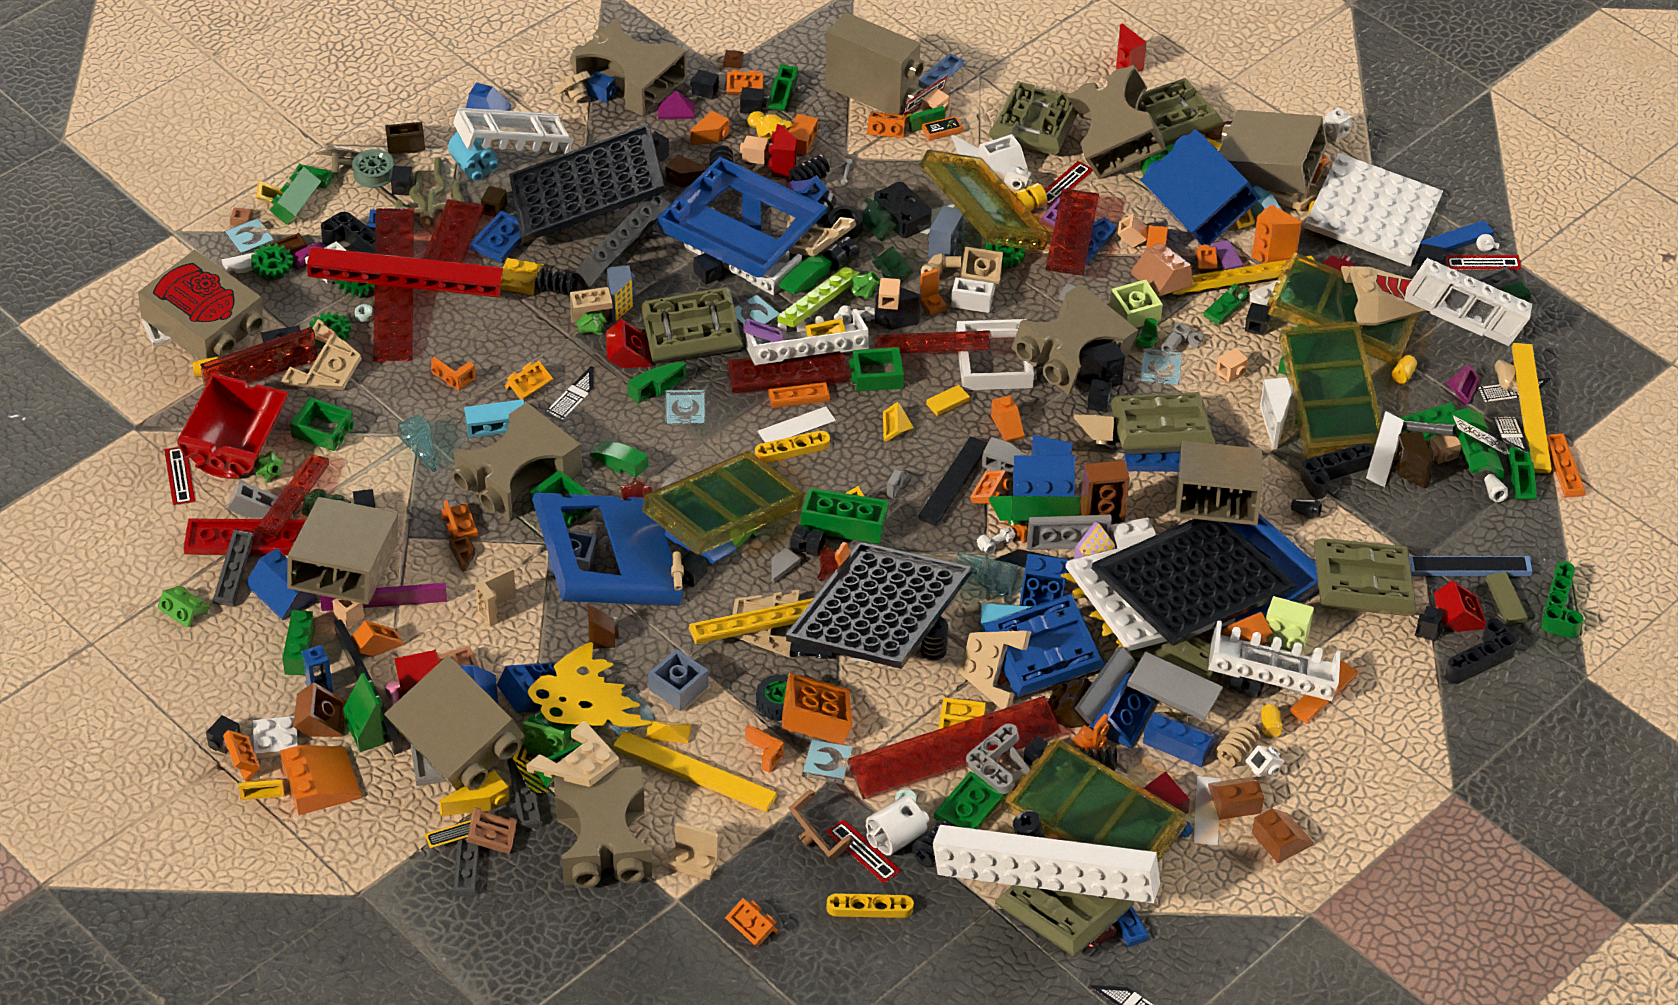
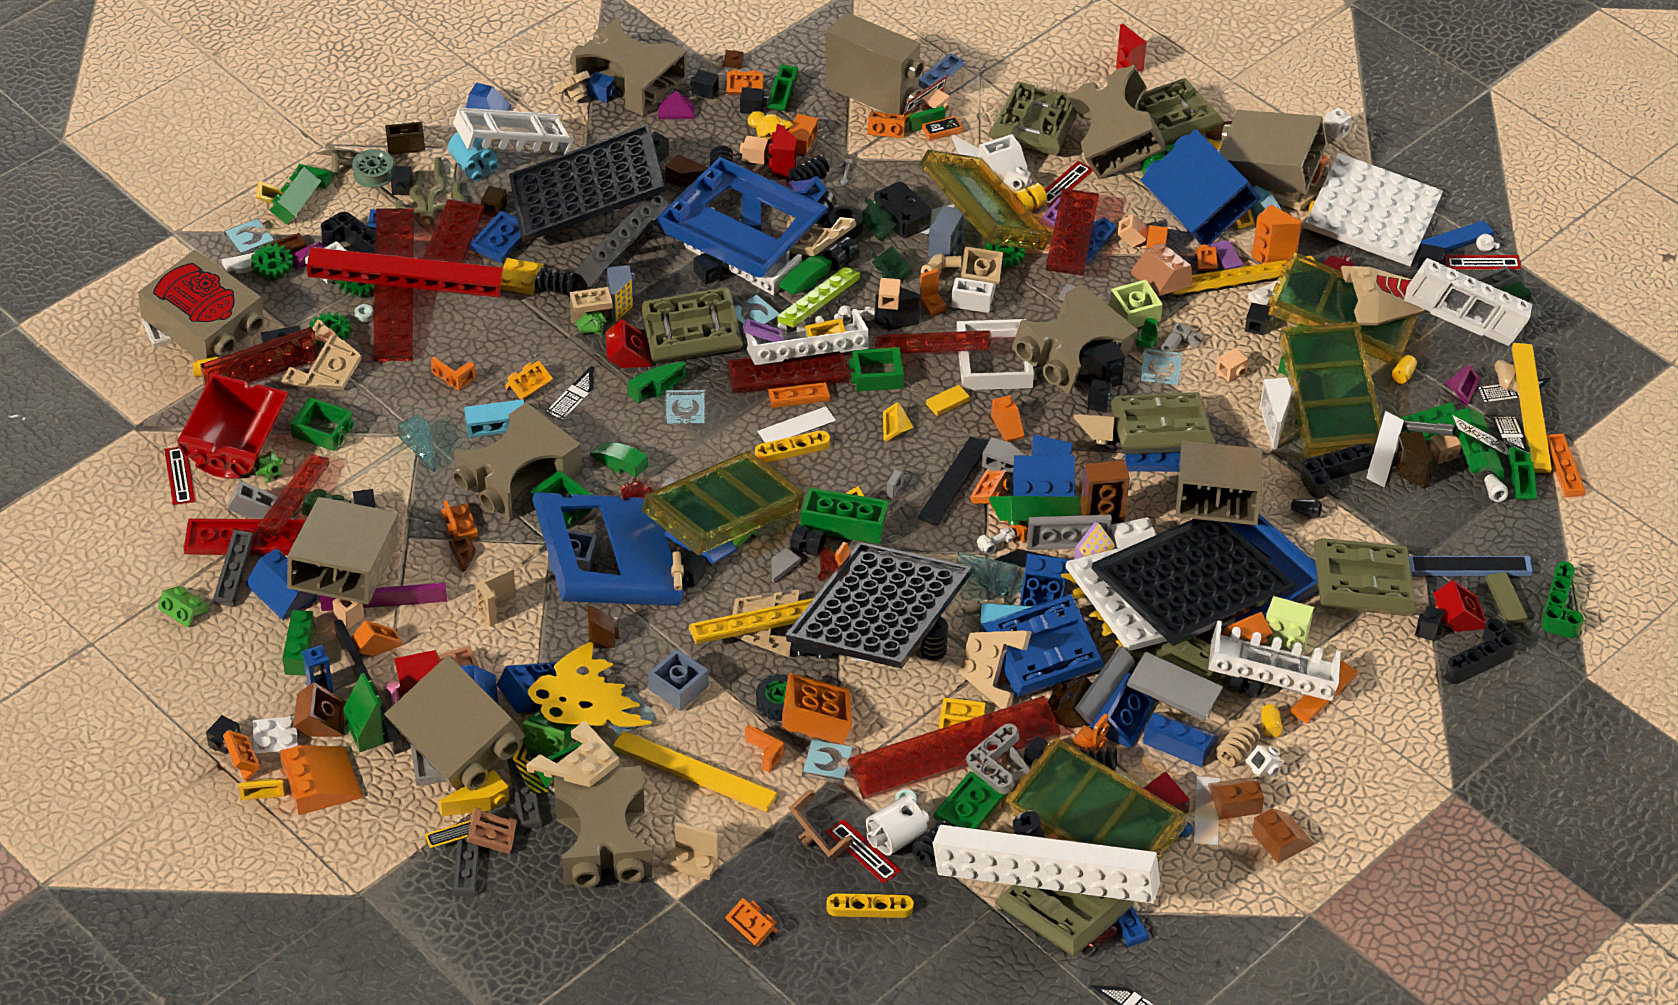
nougat tile [230,207,253,227] -> none
yellow slope [646,720,691,743] -> none
orange slope [690,110,730,145] -> none
bright green rock [851,271,880,299] -> none
green hinge [1203,284,1250,325] -> none

